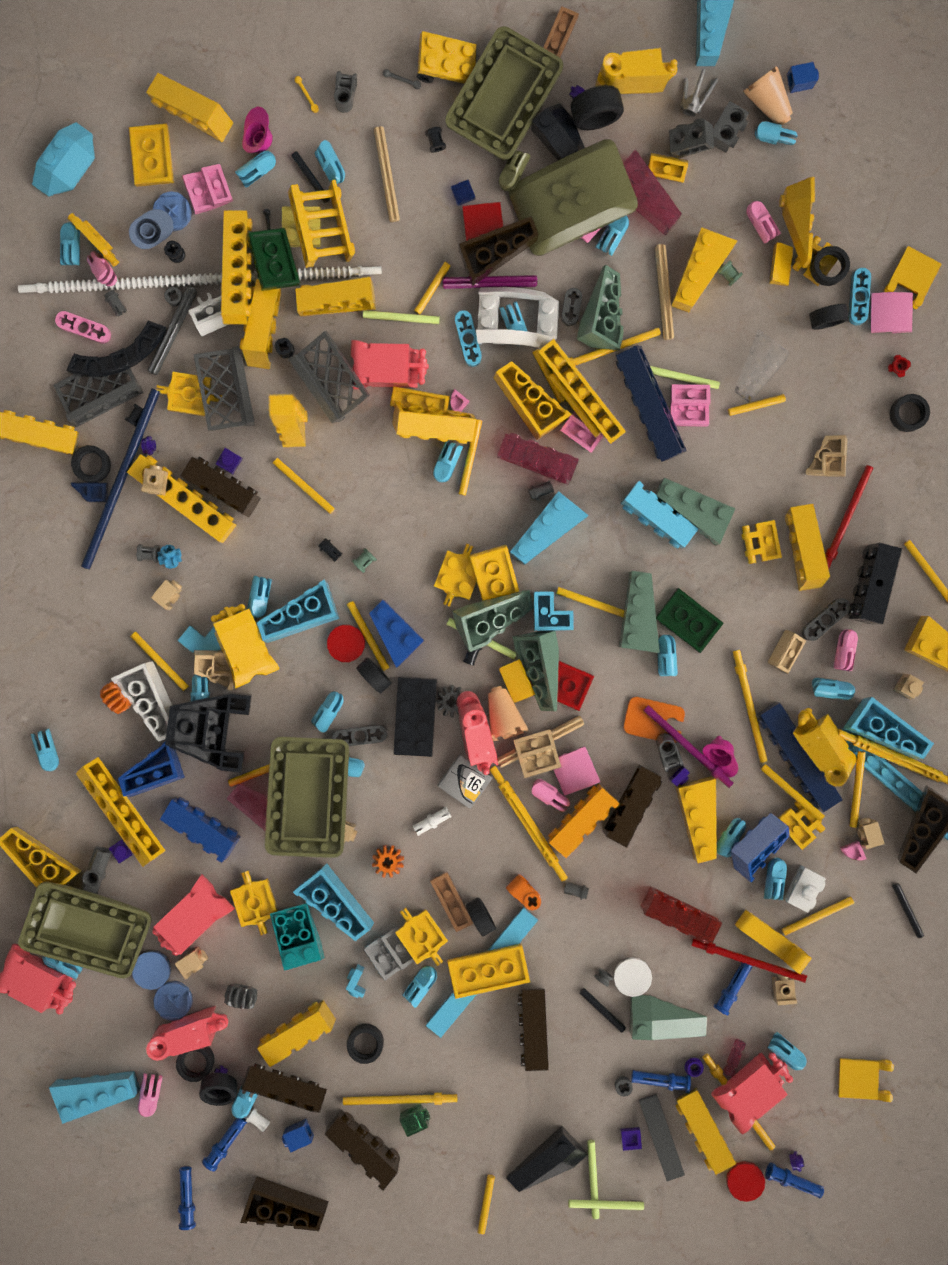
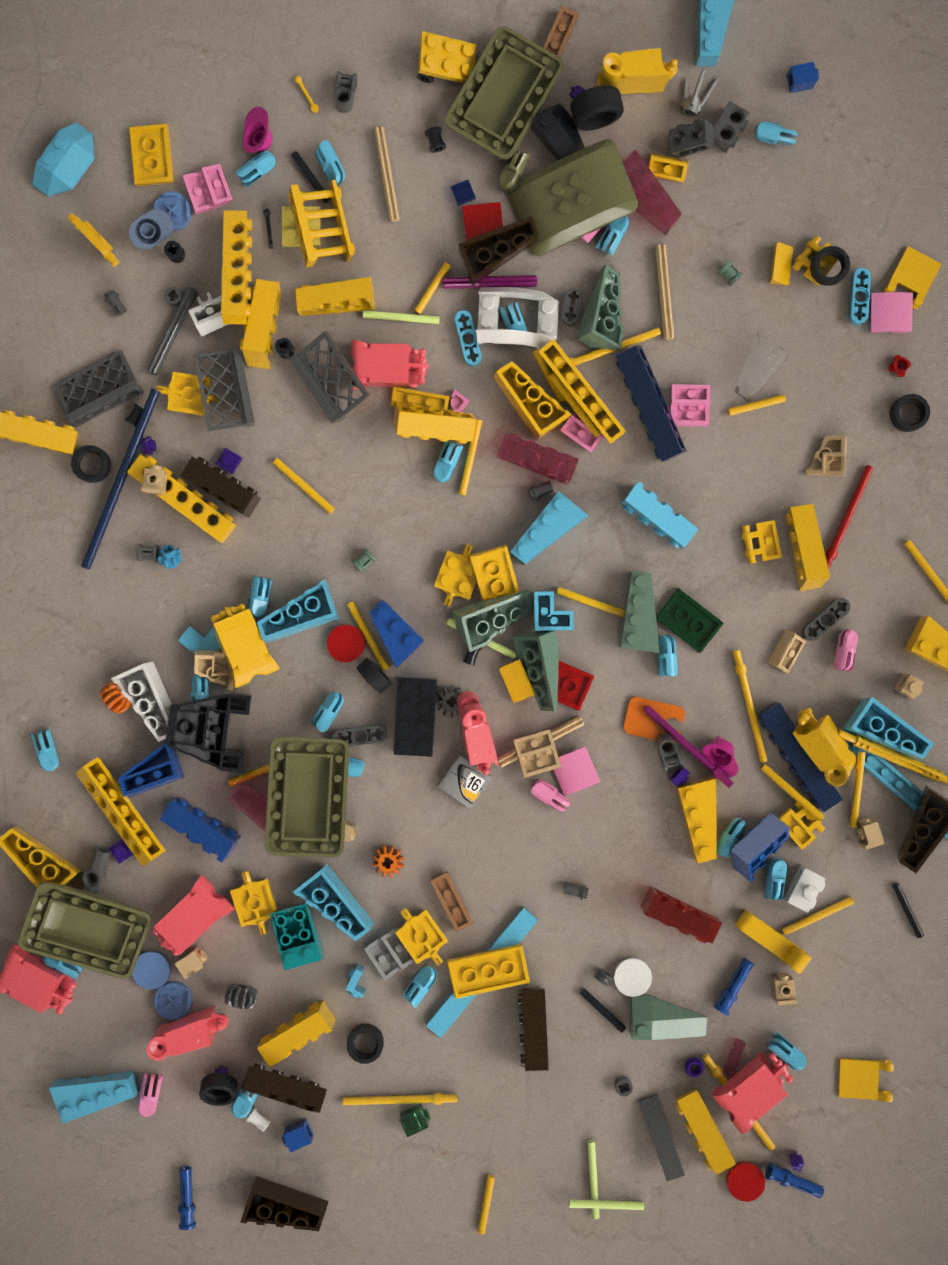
white hose [18,266,382,293] -> none
bright pink beam [55,311,111,344] -> none
medium azure arm [60,222,80,265] -> none
black tile [66,320,167,377] -> none
dark blue tile [71,483,108,502] -> none
bright pink arm [87,251,117,286] -> none
yellow bar [130,632,189,691] -> none
yellow wedge [146,73,233,142] -> none
tan brick [151,580,182,610] -> none
black tyre [176,1046,215,1082] -> none
blue pin [202,1118,248,1172] -> none
dark green tile [247,228,300,291] -> none
yellow wedge [269,394,308,447] -> none
black pin [318,538,343,562] -> none
dark brown wedge [324,1110,400,1191] -> none
dark grey hinge [383,69,421,89] -> none
white pin [412,806,452,836] -> none
black tyre [465,897,496,937] -> none
light nougat cone [488,686,528,741] -> none
yellow axle [489,765,568,882] -> none
orange piece [506,874,541,911] -> none
black wedge [506,1126,588,1192] -> none
light orange wedge [548,783,620,858] -> none
dark brown wedge [603,764,662,848] -> none
dark purple plate [620,1127,642,1151] -> none
blue pin [631,1070,691,1093] -> none
yellowish green bar [650,366,720,389] -> none
sand green wedge [655,478,736,545] -> none
yellow wedge [671,227,737,313] -> none
red bar [691,938,807,983] -> none
light nougat cone [743,66,793,125] -> none
bright pink arm [746,201,781,244] -> none
yellow wedge [779,177,815,268] -> none
black tyre [809,304,849,330] -> none
medium azure arm [812,678,855,700] -> none
bright pink tile [840,840,866,861] -> none
black brick [848,543,902,625] -> none

